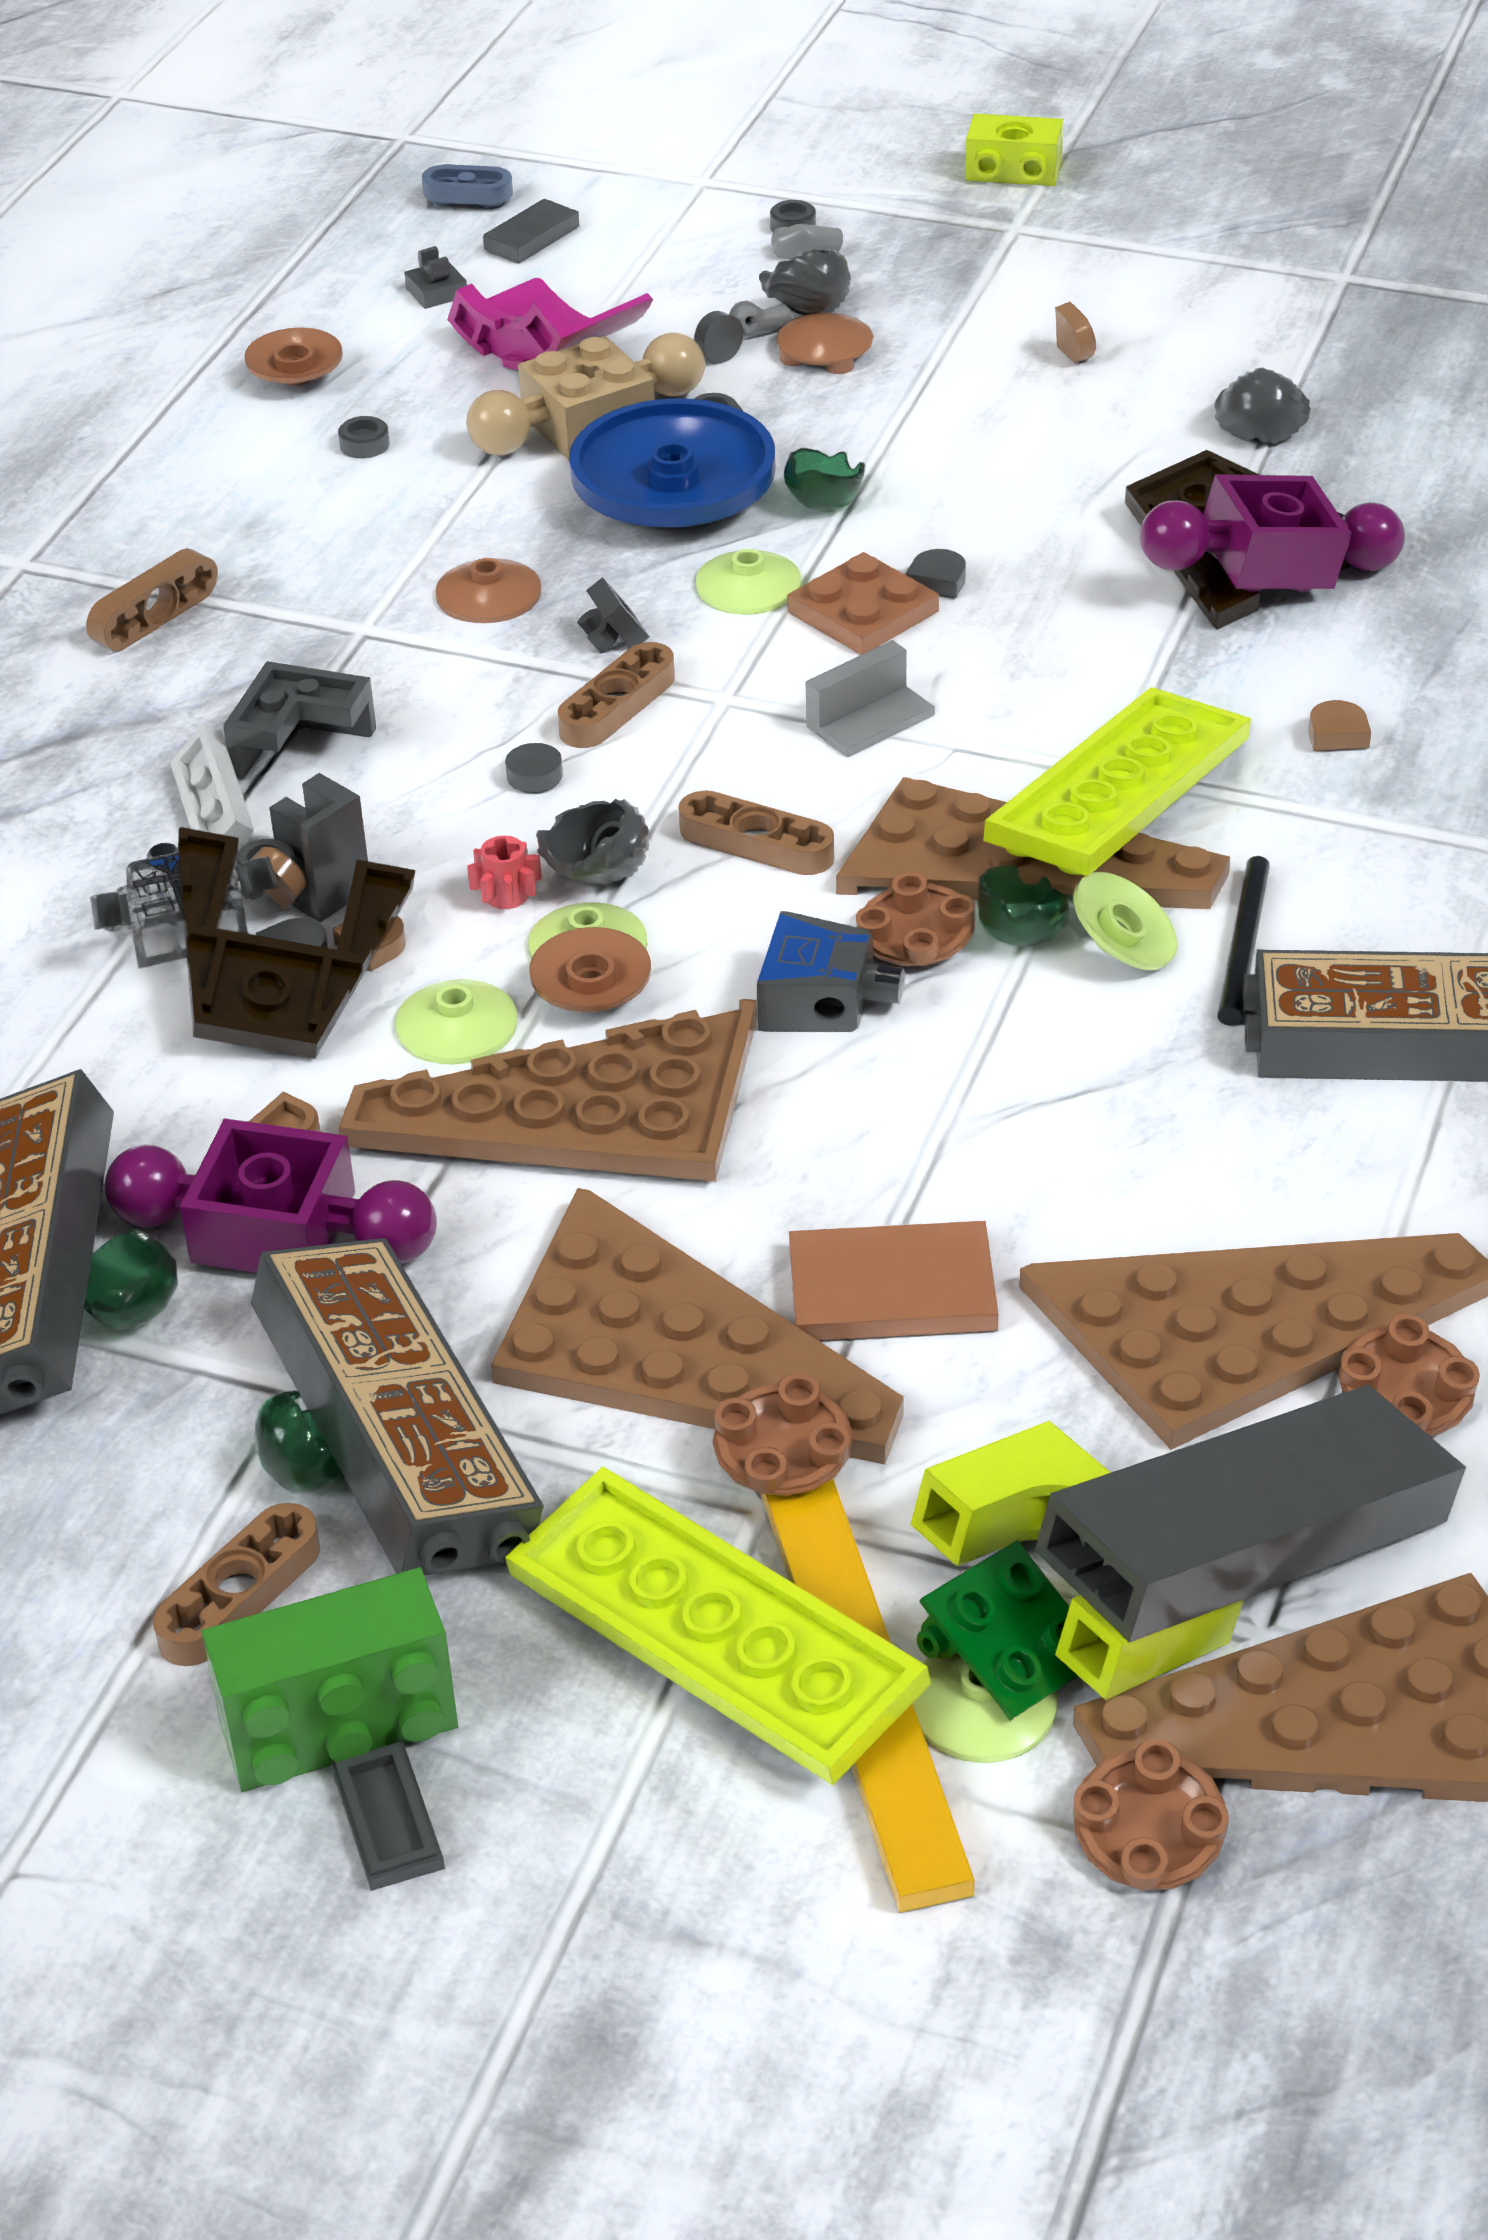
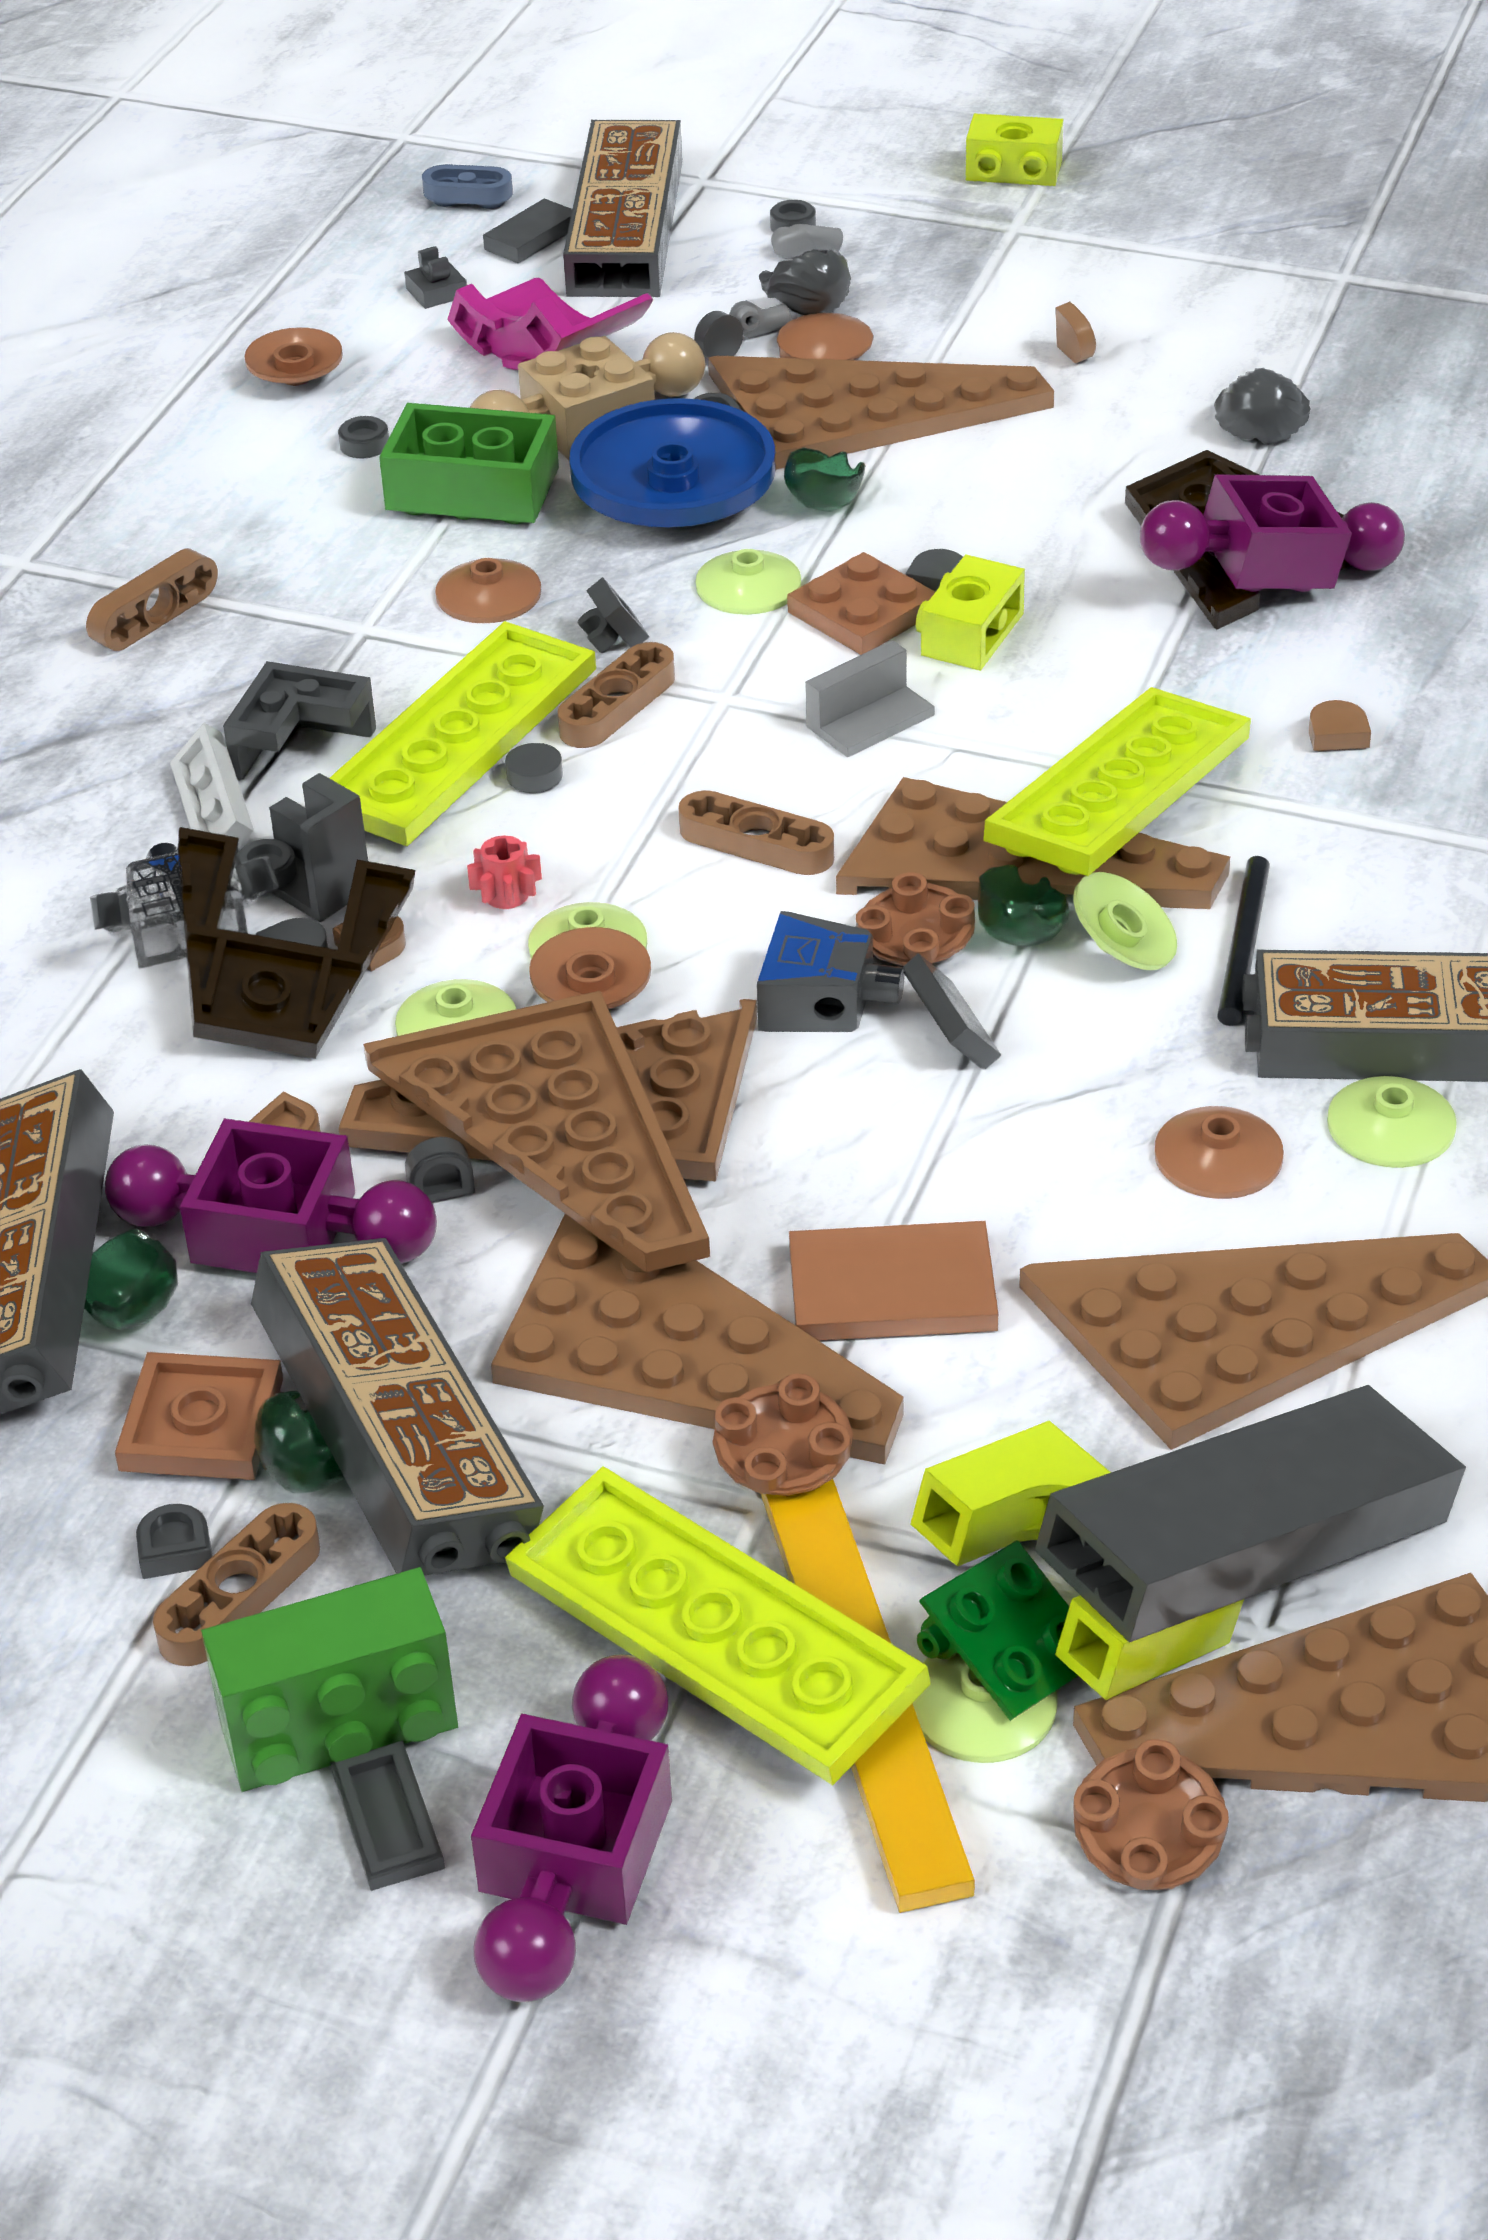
medium nougat tile [250,847,307,910] -> none
dark grey hair [536,798,650,886] -> none
nougat dish [1338,1314,1480,1436] -> none
none -> nougat plate [115,1352,284,1480]
none -> dark grey tile [136,1504,213,1579]
none -> neon yellow plate [330,621,596,846]
none -> medium nougat wing [363,991,710,1272]
none -> bright green brick [379,403,559,524]
none -> dark grey tile [405,1137,475,1202]
none -> magenta brick [471,1654,672,2002]
none -> brick [563,119,683,297]
none -> medium nougat wing [708,356,1054,470]
none -> dark grey tile [903,953,1001,1069]
none -> neon yellow brick [916,554,1025,671]
none -> nougat dish [1154,1106,1284,1199]
none -> yellowish green dish [1327,1076,1457,1168]

